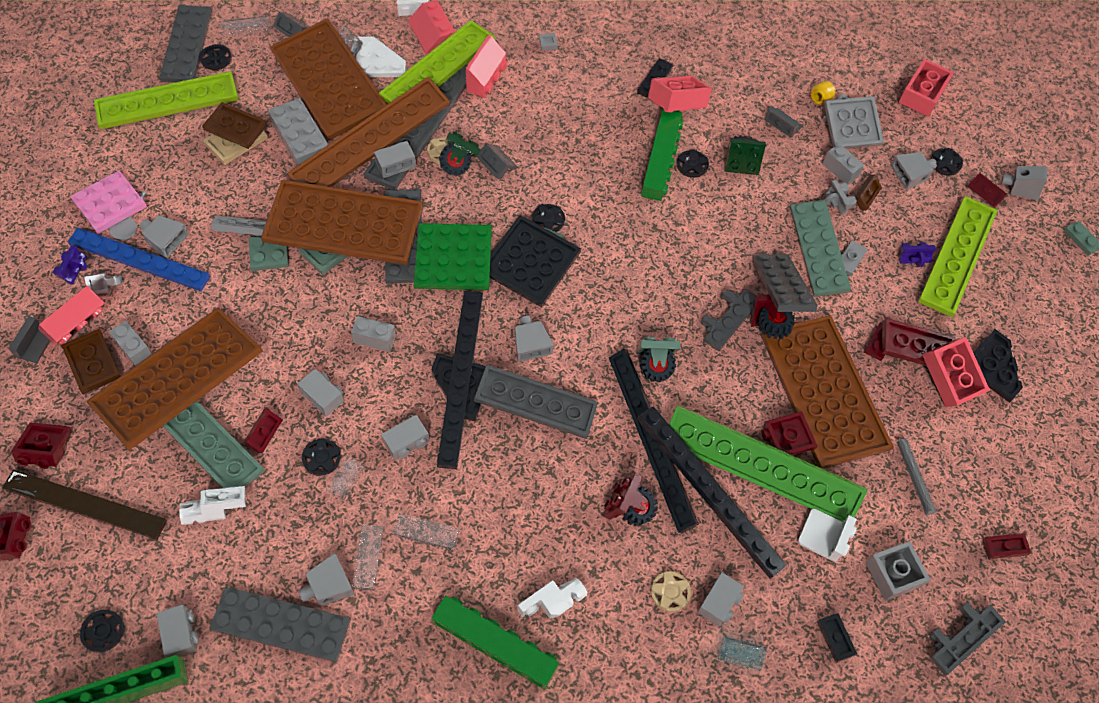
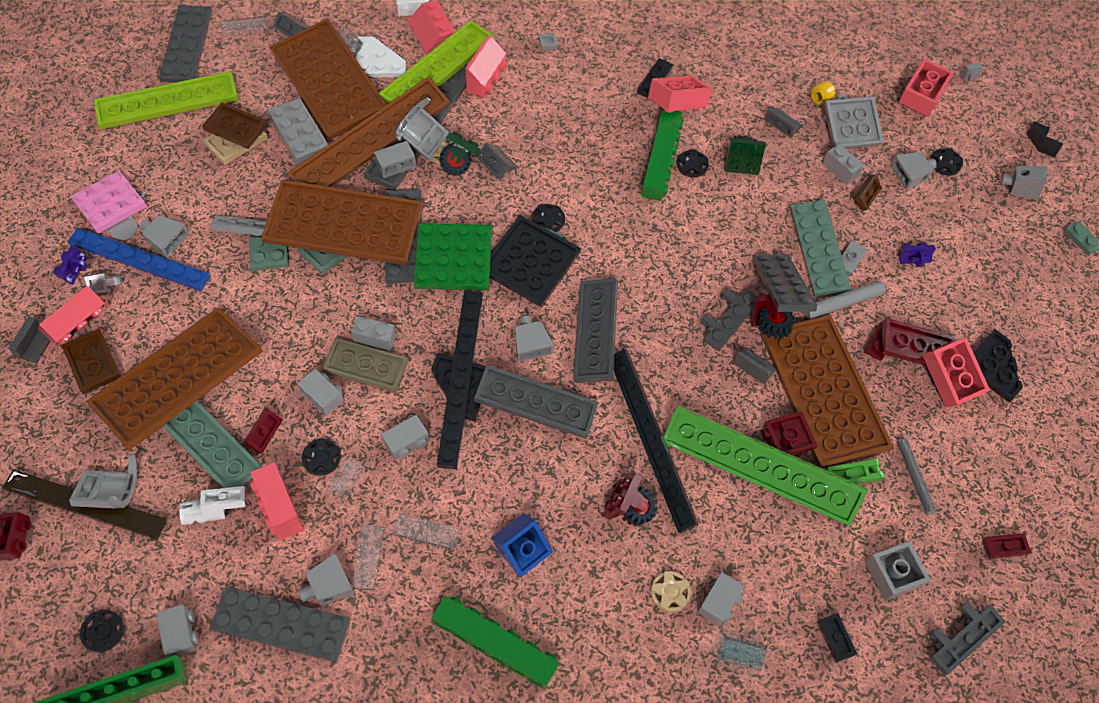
dark red plate [11,422,72,469] -> none
light grey brick [109,321,152,366] -> none
black wheel [199,44,232,71] -> none
white plate [517,577,588,619] -> none
plate [637,337,680,382] -> none
black plate [637,406,787,579] -> none
white bracket [798,509,857,562] -> none
light grey hips [825,180,857,215] -> none
lime plate [918,196,998,317] -> none
dark red plate [968,172,1008,208] -> none
none -> light grey piece [69,454,137,508]
none -> coral brick [249,462,304,540]
none -> dark tan tile [322,337,409,393]
none -> light grey piece [395,97,449,160]
none -> blue slope [491,513,553,578]
none -> dark grey plate [574,278,618,383]
none -> dark grey panel [733,348,776,385]
none -> light grey piece [803,281,886,320]
none -> bright green plate [826,459,885,484]
none -> light grey plate [960,62,983,81]
none -> black slope [1026,121,1063,157]

